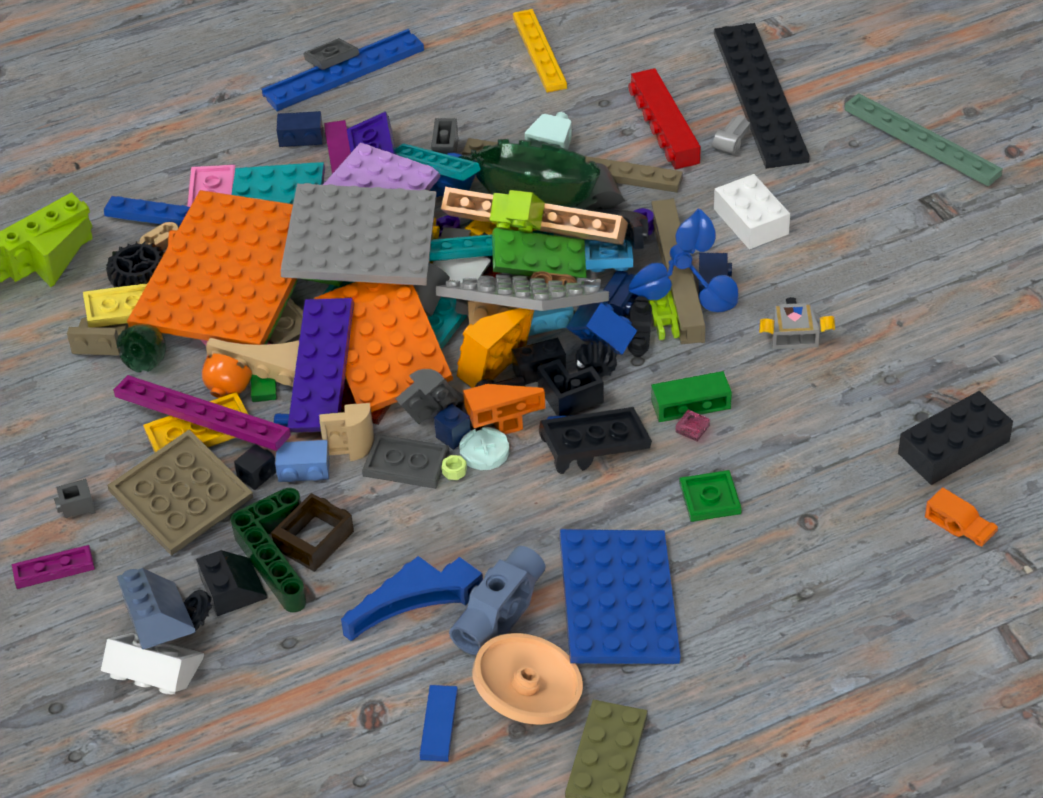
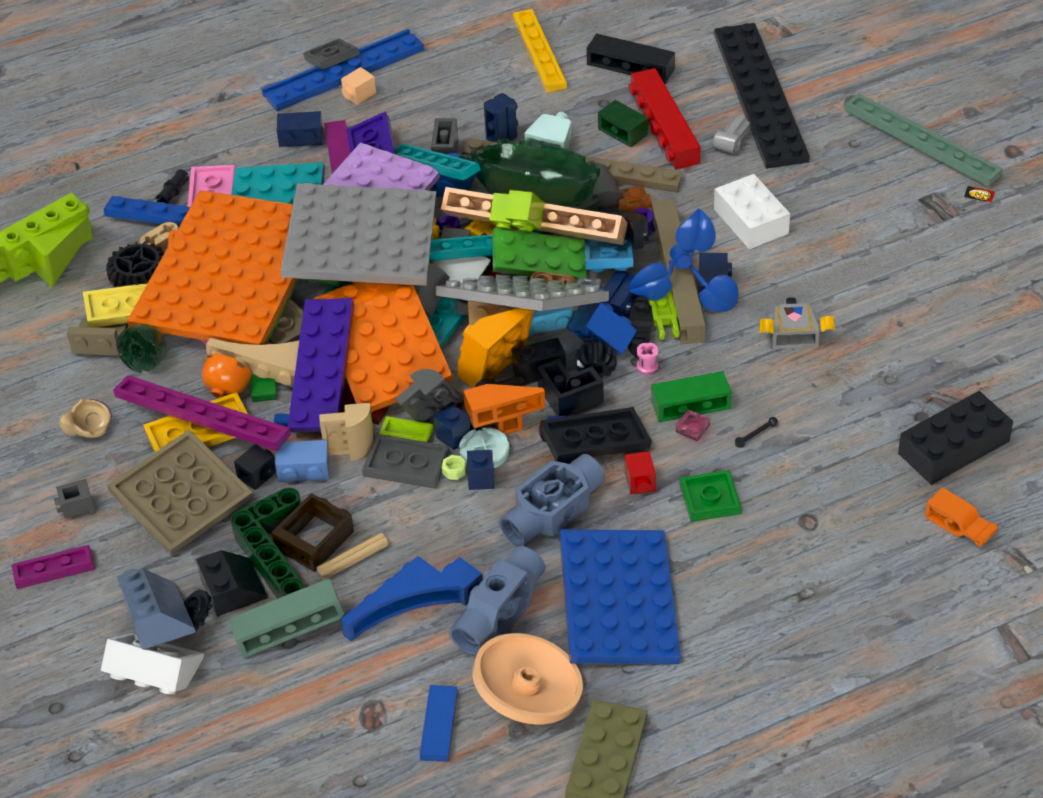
none -> tan hair [59,398,112,438]
none -> black pin [155,169,189,204]
none -> sand green brick [229,578,345,658]
none -> tan axle [317,533,388,580]
none -> light nougat brick [341,67,376,105]
none -> lime tile [379,416,434,442]
none -> dark blue brick [467,450,494,490]
none -> dark blue brick [484,93,519,144]
none -> sand blue brick [499,454,605,546]
none -> black brick [586,33,675,84]
none -> dark green brick [598,100,648,147]
none -> clear orange brick [618,185,652,211]
none -> red brick [624,451,656,494]
none -> bright pink bush [637,343,658,375]
none -> black hinge [735,417,778,448]
none -> sticker [964,186,995,203]

